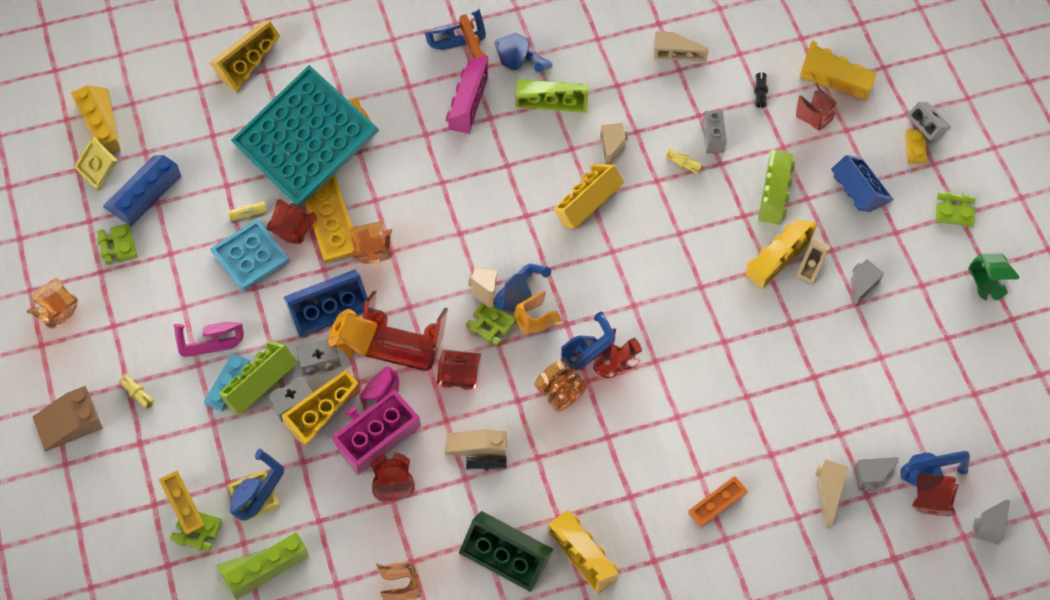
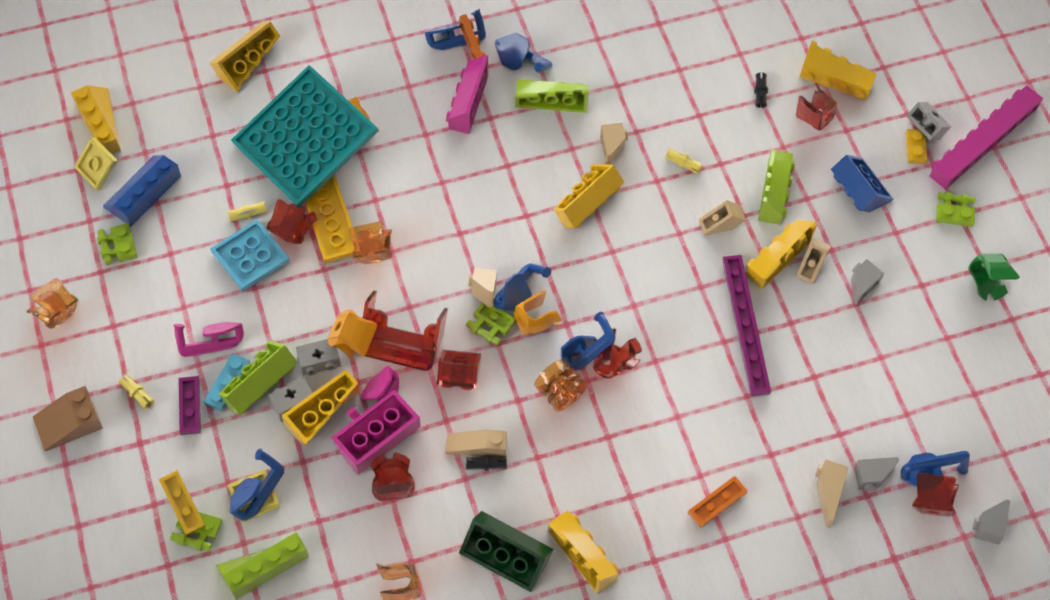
blue slope [283,269,371,337] -> none
tan slope [654,31,709,61] -> none
light grey brick [702,110,727,153] -> none
none -> magenta plate [178,376,201,435]
none -> tan slope [699,200,746,236]
none -> magenta plate [722,255,771,397]
none -> dark pink brick [929,85,1043,190]

